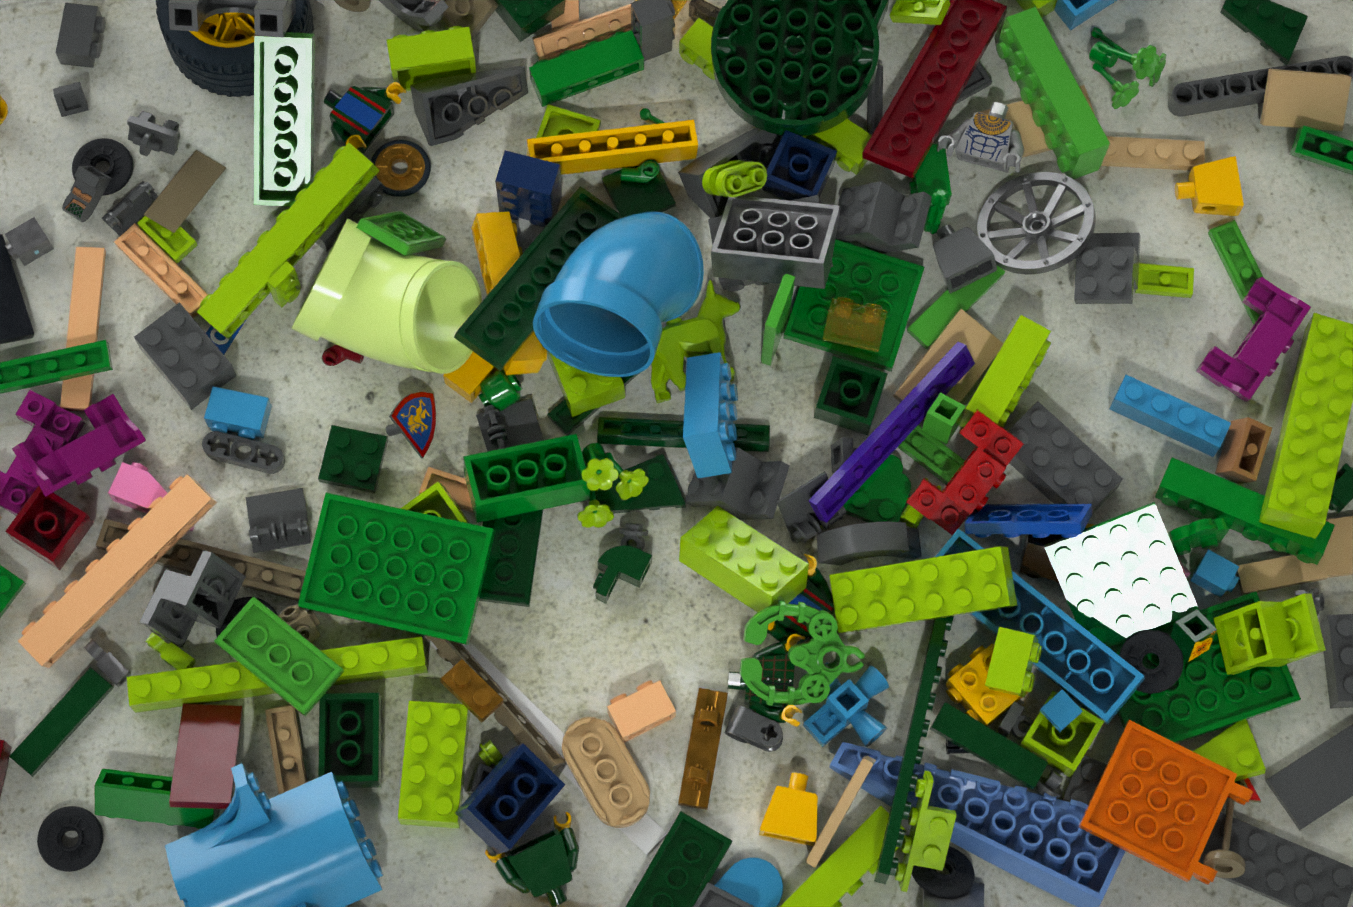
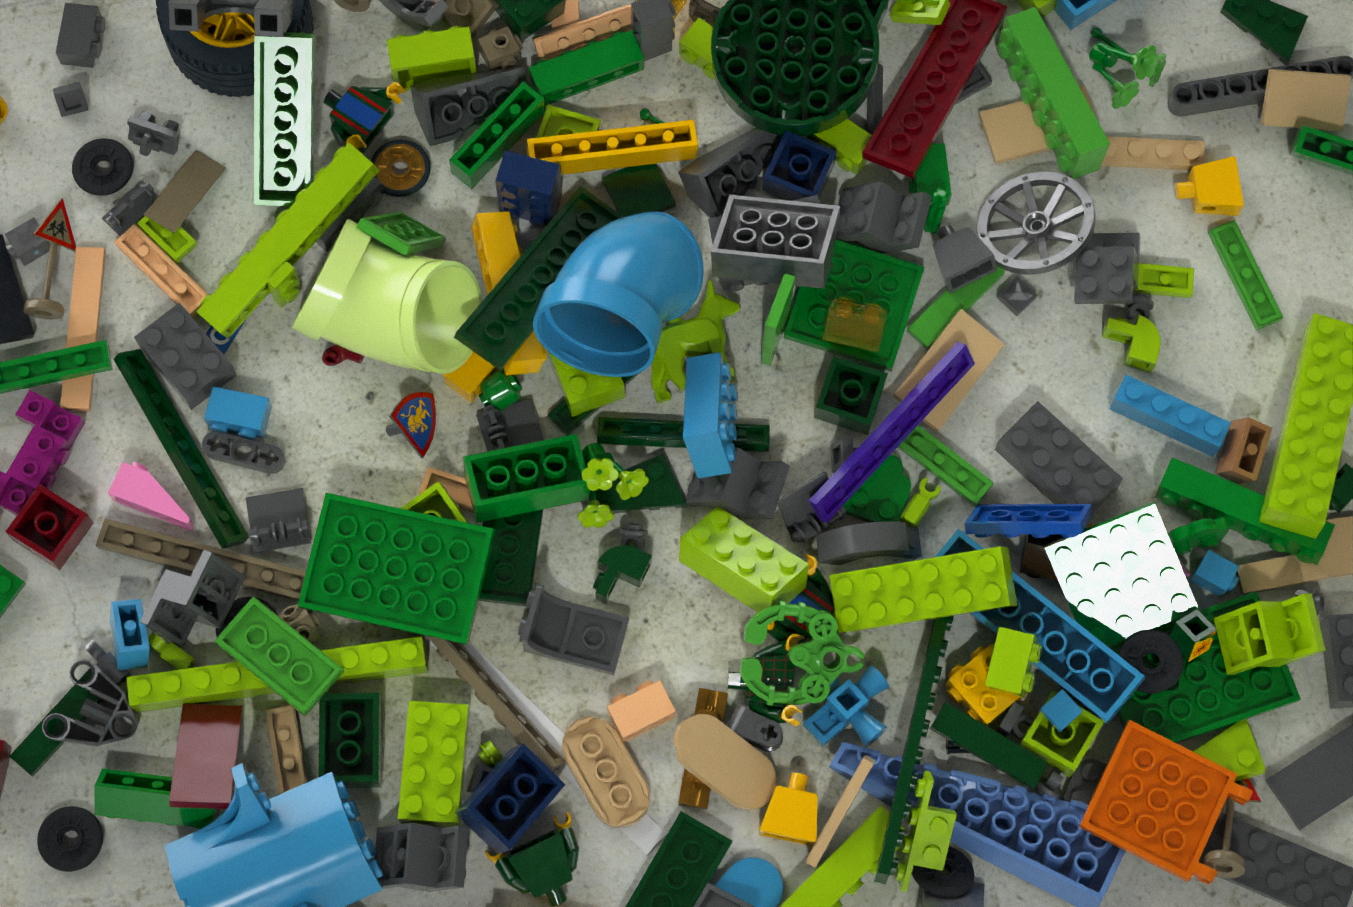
magenta bracket [12,394,146,497] -> none
light nougat brick [18,474,217,668] -> none
dark grey leg [62,166,112,222] -> none
dark green plate [318,425,388,493] -> none
pearl gold plate [440,659,504,723] -> none
green arm [621,160,660,183] -> none
lime brick [702,160,767,198] -> none
red bracket [906,409,1024,535] -> none
bright green brick [922,392,966,444] -> none
light grey torso [936,102,1024,173] -> none
lime brick [959,315,1051,428] -> none
magenta bracket [1196,277,1311,402] -> none
none -> dark tan piece [23,198,76,320]
none -> dark grey connector [42,659,137,747]
none -> dark azure brick [109,599,150,670]
none -> dark green plate [113,349,249,549]
none -> dark grey bracket [374,823,469,892]
none -> green brick [449,82,545,189]
none -> dark tan brick [478,26,523,70]
none -> dark grey bracket [518,584,629,675]
none -> tan tile [674,714,777,810]
none -> dark grey tile [997,276,1038,316]
none -> lime brick [1102,315,1161,373]
none -> dark grey plate [1126,293,1154,320]

